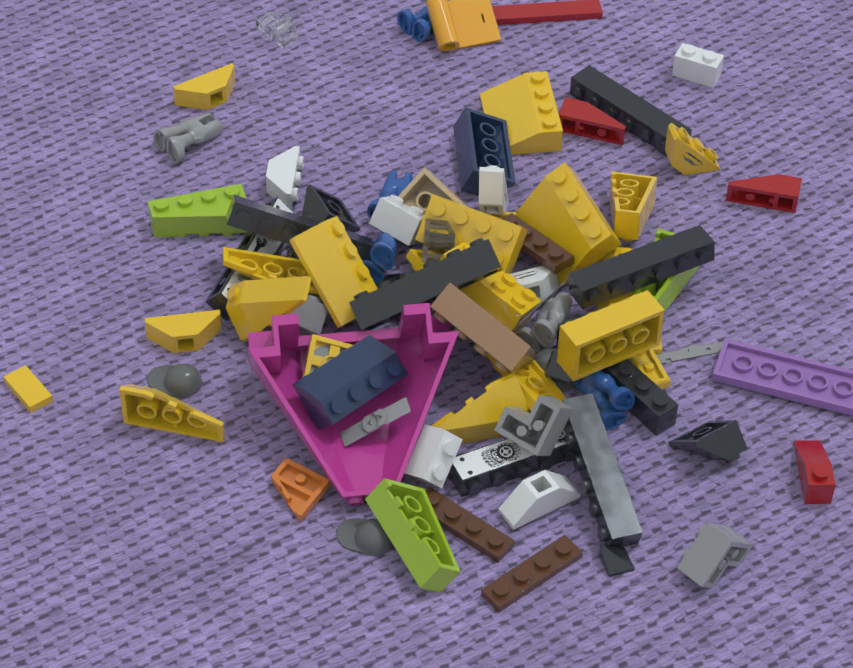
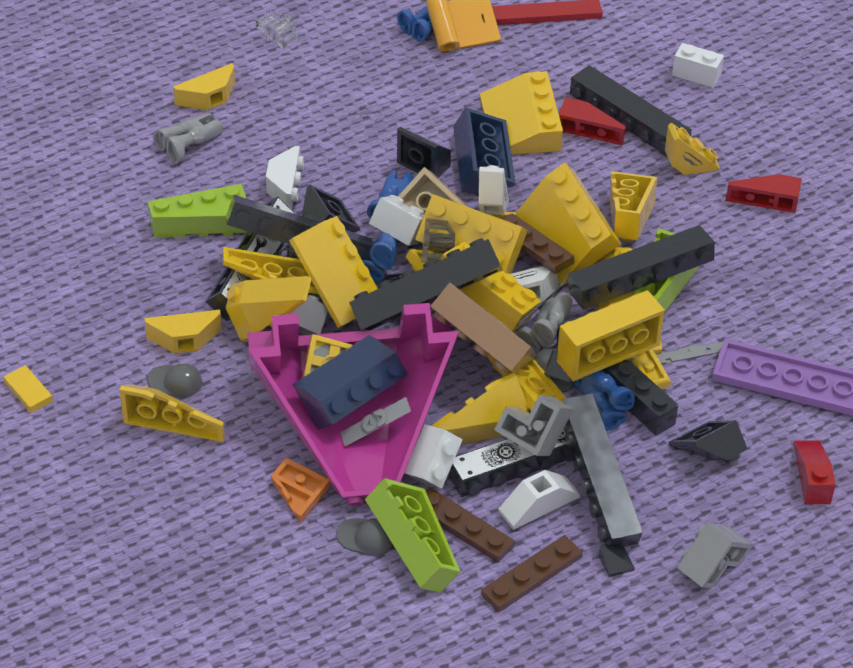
none -> black slope [397,127,451,178]

